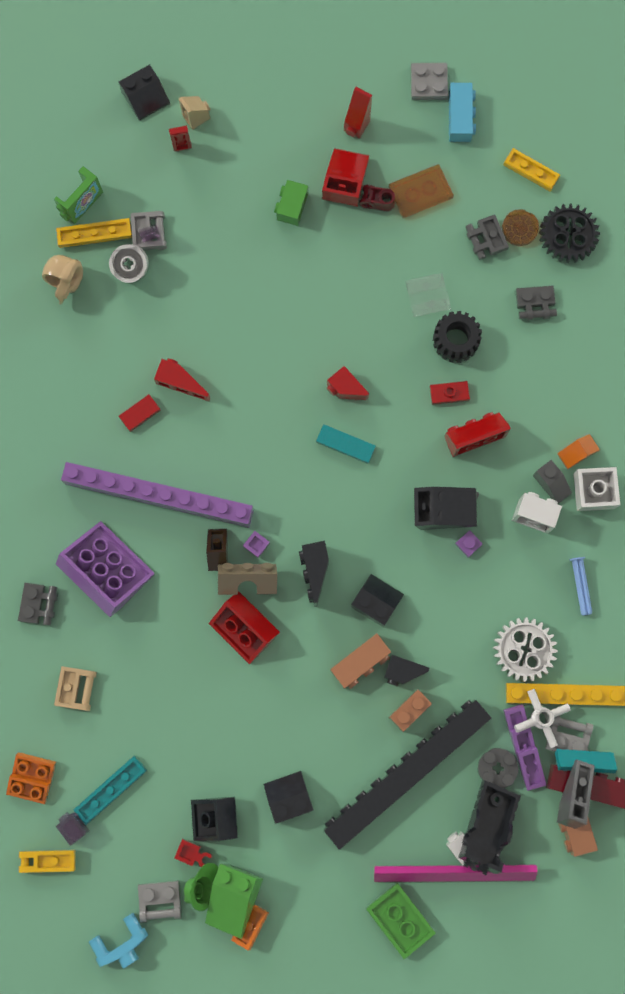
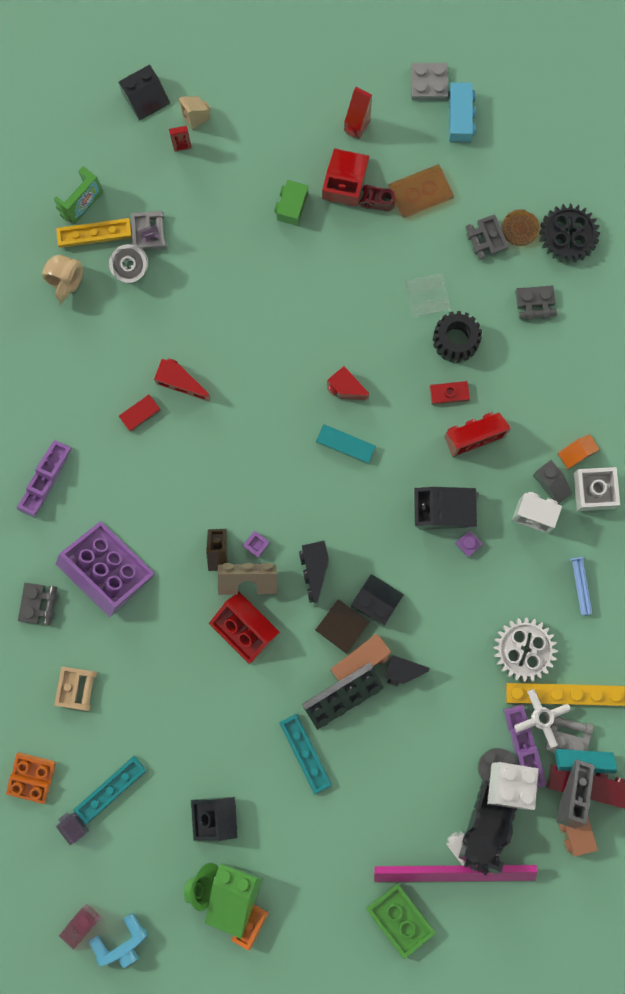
yellow plate [19,850,75,873] -> none
medium lavender brick [61,462,254,528] -> none
light grey plate [138,880,181,923] -> none
red plate [174,839,213,867] -> none
black slope [263,771,314,824] -> none
black brick [324,699,492,850] -> none
nougat brick [389,690,432,732] -> none
yellow tile [503,148,560,192] -> none
none -> medium lavender slope [17,440,71,518]
none -> clear pink slope [59,904,102,950]
none -> teal tile [279,713,332,795]
none -> black plate [302,662,384,730]
none -> dark brown tile [315,599,369,654]
none -> white brick [488,762,539,810]

